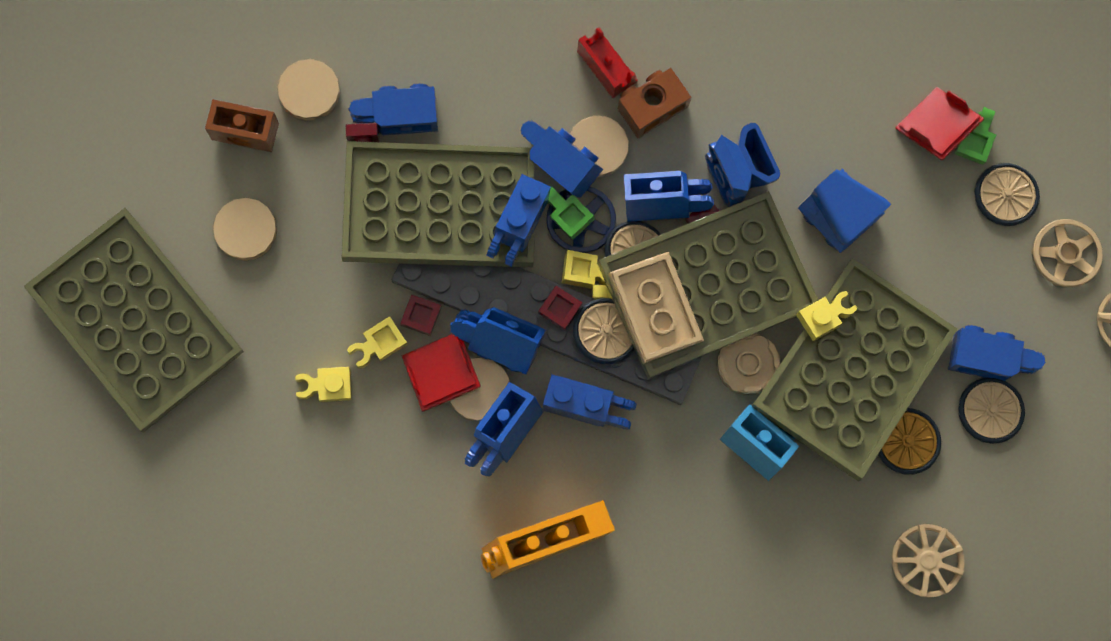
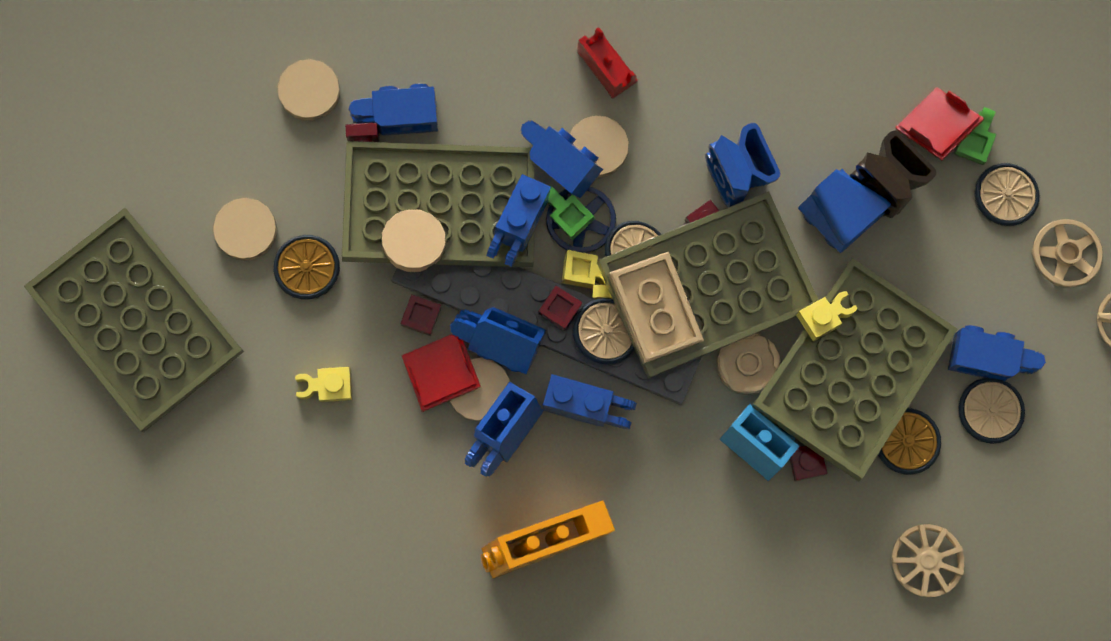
dark orange brick [205,99,279,152] -> none
light yellow plate [347,316,407,369] -> none
dark orange brick [618,68,691,138] -> none
blue hinge [624,171,714,222] -> none
none -> pearl gold wheel [273,235,340,299]
none -> tan tile [382,210,445,272]
none -> dark red plate [789,446,828,481]
none -> dark brown piece [850,130,936,218]

